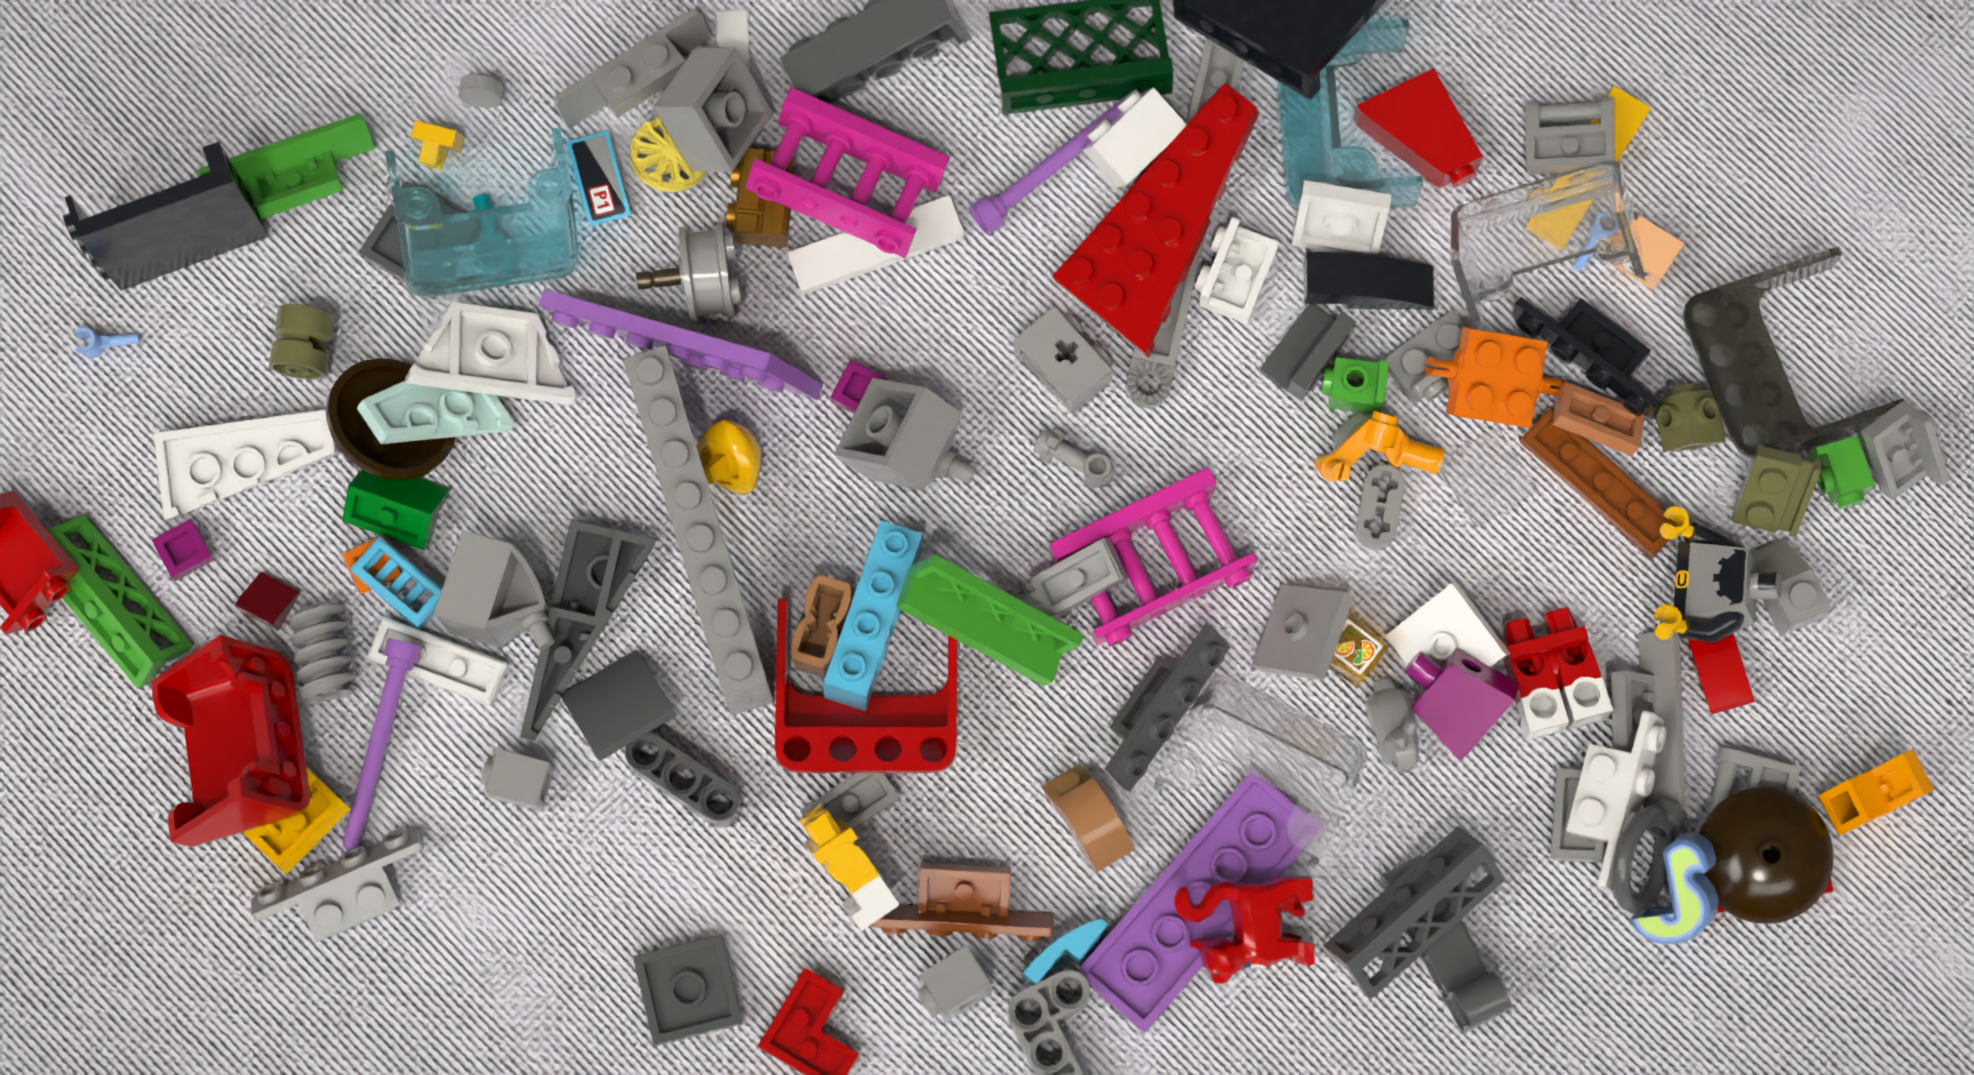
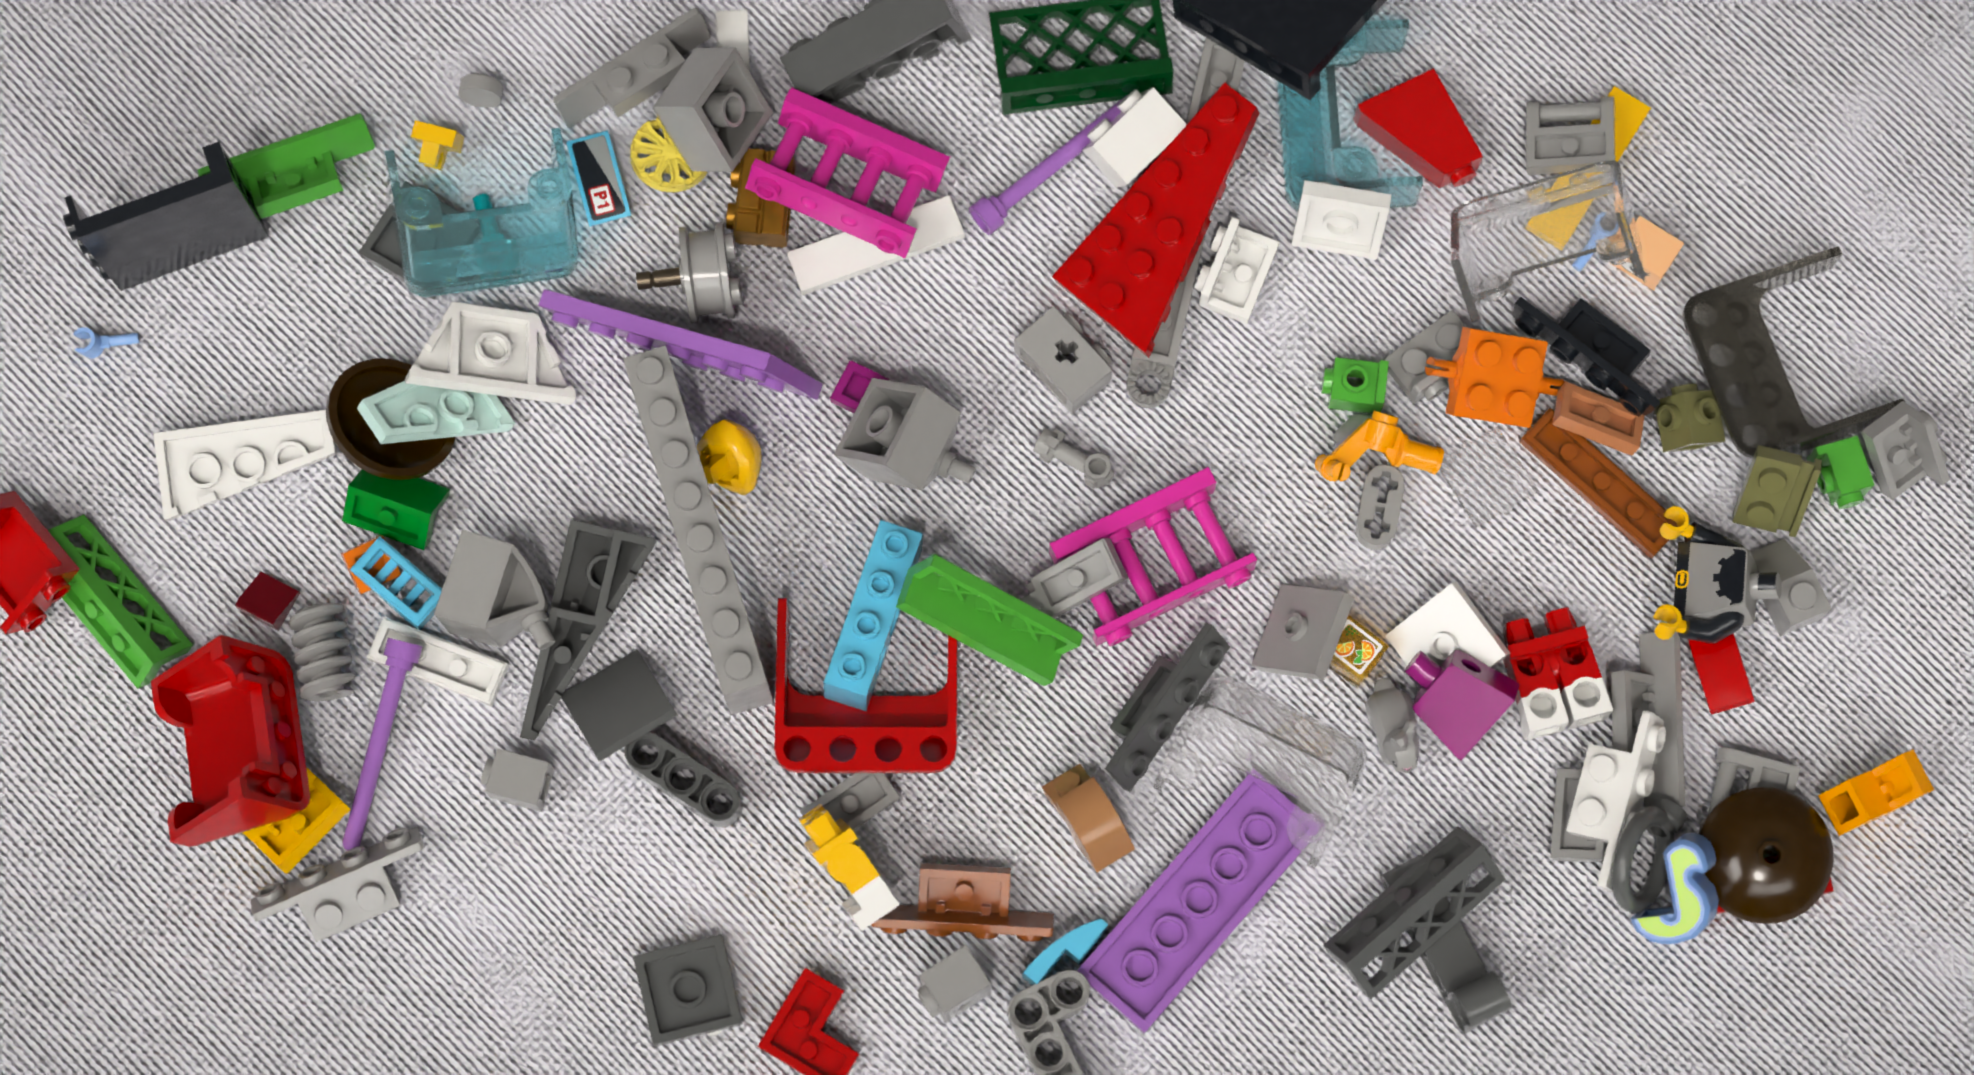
magenta plate [152,519,214,581] -> none
olive wheel [268,304,336,380] -> none
medium nougat brick [791,575,852,678] -> none
red animal [1174,875,1315,984] -> none
dark grey panel [1261,304,1356,402] -> none
black slope [1304,252,1434,310] -> none

